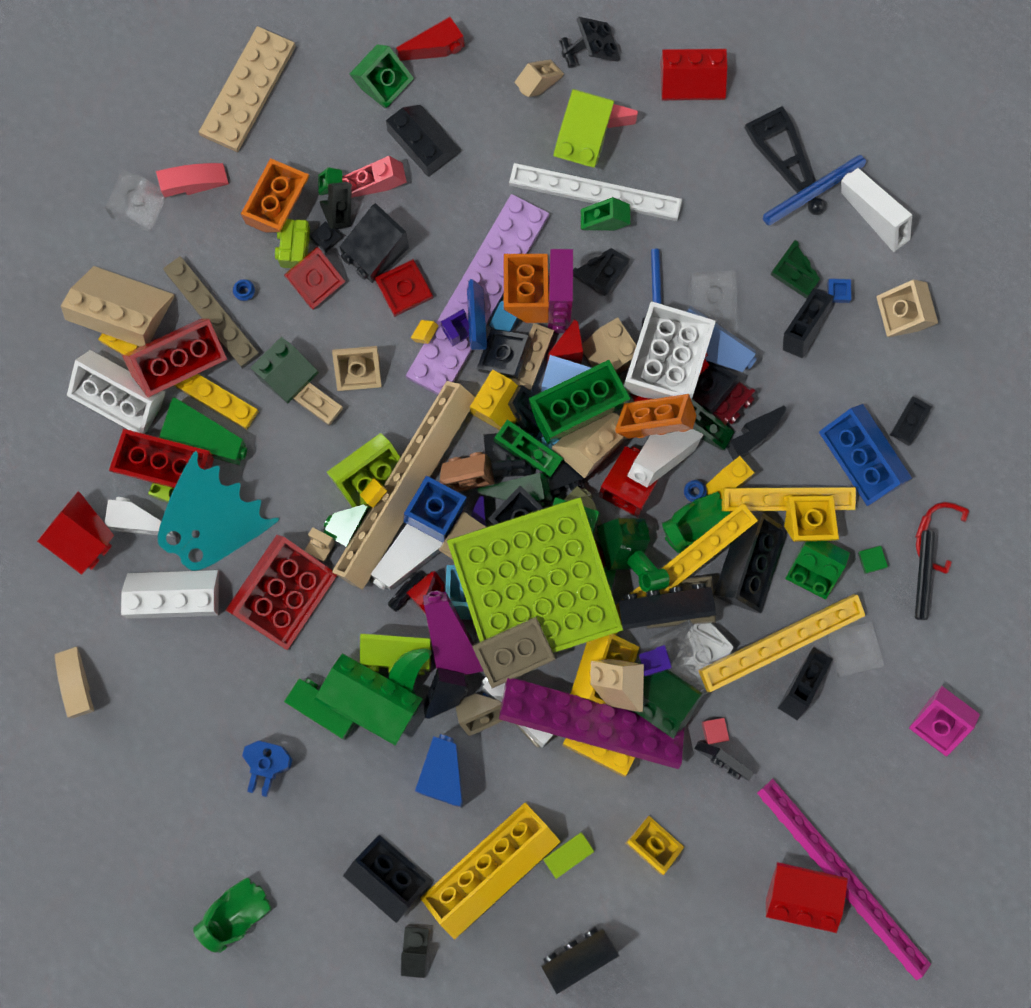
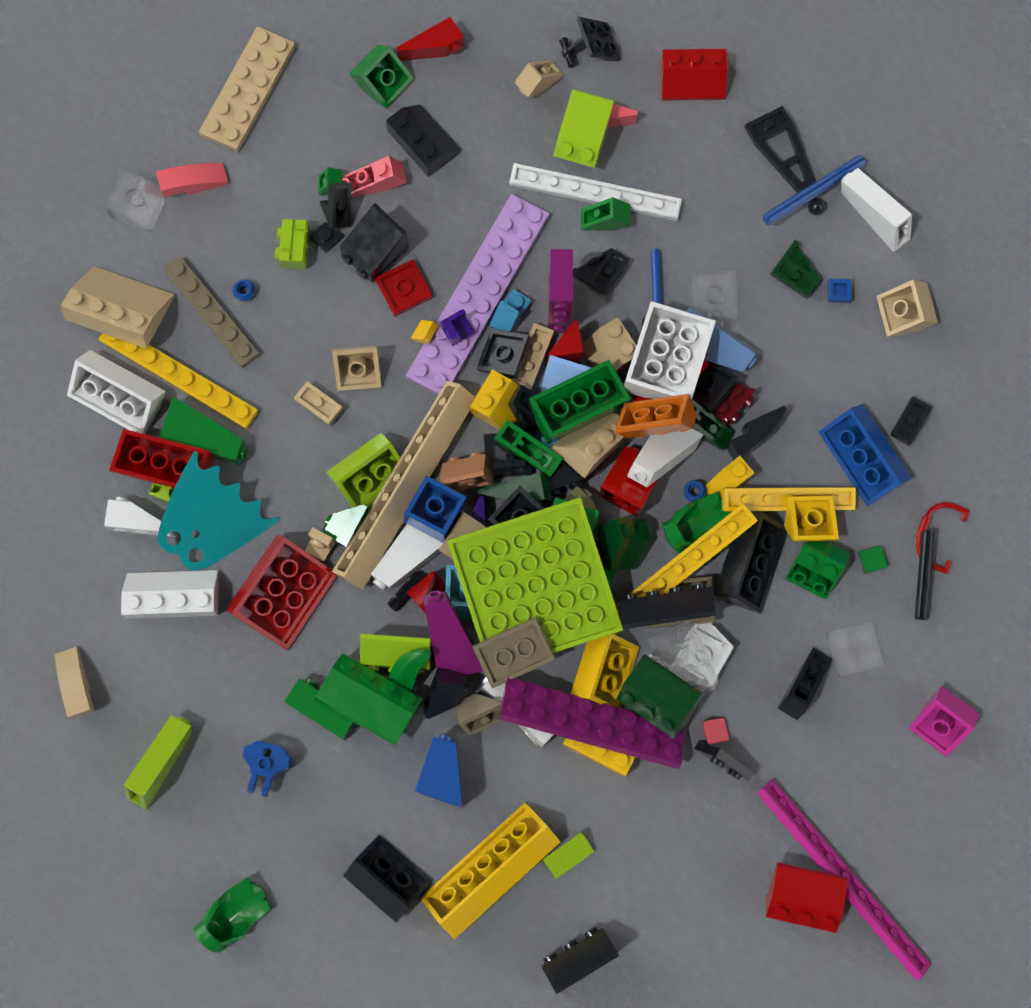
red slope [37,491,114,575] -> none
red slope [122,318,227,397] -> none
orange slope [241,158,310,232] -> none
dark green slope [250,336,319,404] -> none
red tile [284,247,346,310] -> none
yellow tile [360,478,387,508] -> none
pearl dark grey slope [401,927,429,978] -> none
blue slope [467,279,487,350] -> none
orange slope [504,254,549,323] -> none
tan slope [590,659,644,712] -> none
yellow slope [625,816,684,875] -> none
green piece [627,551,670,592] -> none
dark purple panel [639,645,673,677] -> none
yellow plate [698,594,866,692] -> none
black slope [783,288,834,358] -> none
none -> lime slope [123,715,192,810]

